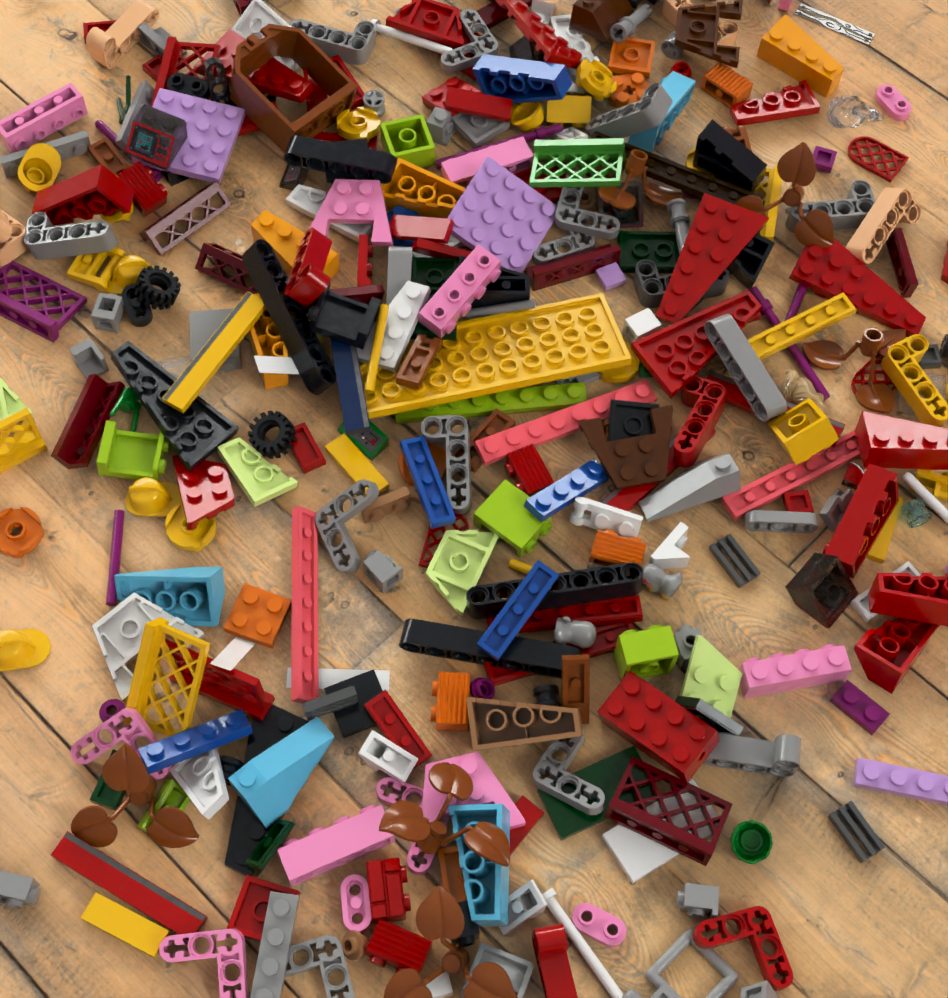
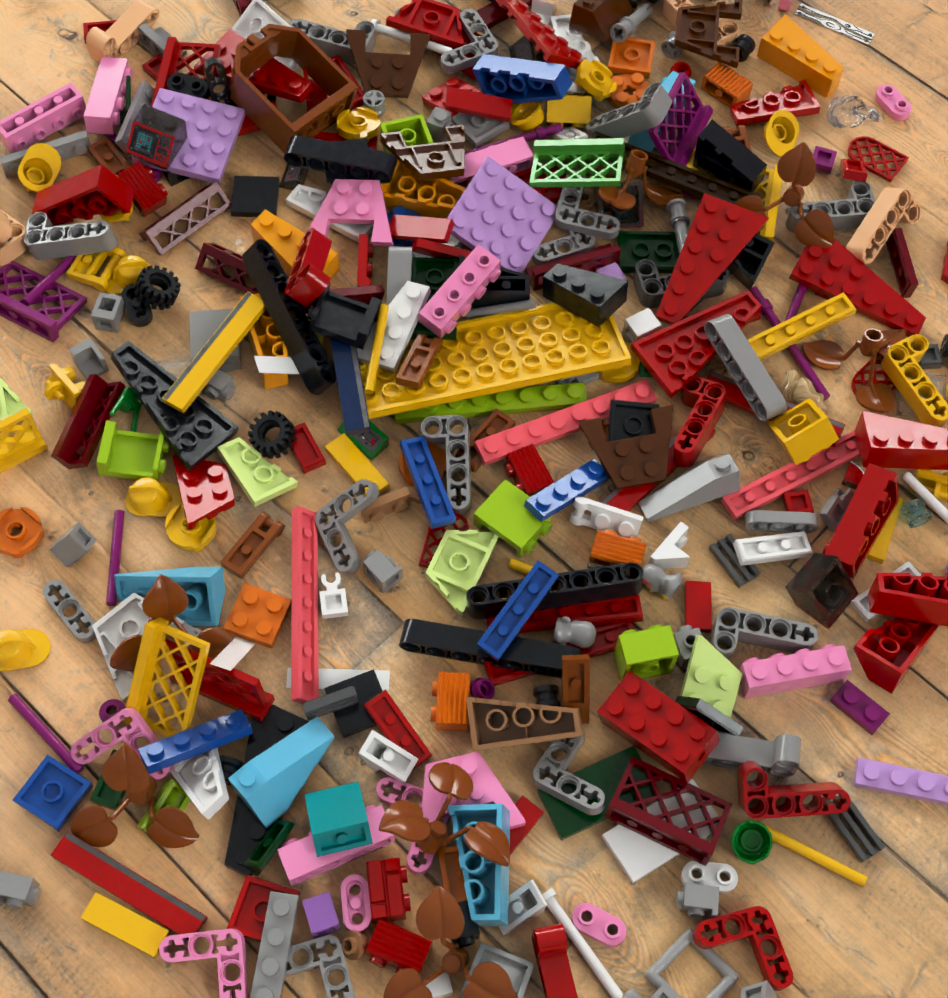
none -> magenta bar [8,694,84,774]
none -> blue plate [13,754,93,832]
none -> magenta bar [22,256,77,306]
none -> light grey beam [43,580,96,643]
none -> yellow hips [44,363,85,410]
none -> light grey panel [49,522,96,567]
none -> bright pink brick [84,57,133,135]
none -> dark orange plant [110,574,232,671]
none -> light grey brick [199,369,235,403]
none -> dark orange plate [220,512,285,579]
none -> black tile [230,176,280,217]
none -> medium lavender panel [302,892,341,939]
none -> teal panel [304,781,373,857]
none -> white plate [319,573,348,619]
none -> reddish brown wing [346,29,430,98]
none -> reddish brown wing [380,124,465,181]
none -> black wedge [543,263,628,327]
none -> magenta fence [648,72,713,166]
none -> white plate [681,861,738,894]
none -> red tile [684,581,712,633]
none -> light grey beam [710,607,818,660]
none -> black wheel [731,34,756,62]
none -> white tile [733,531,813,566]
none -> red beam [737,761,851,819]
none -> yellow piece [763,110,799,157]
none -> yellow bar [765,825,868,887]
none -> red tile [840,158,868,182]

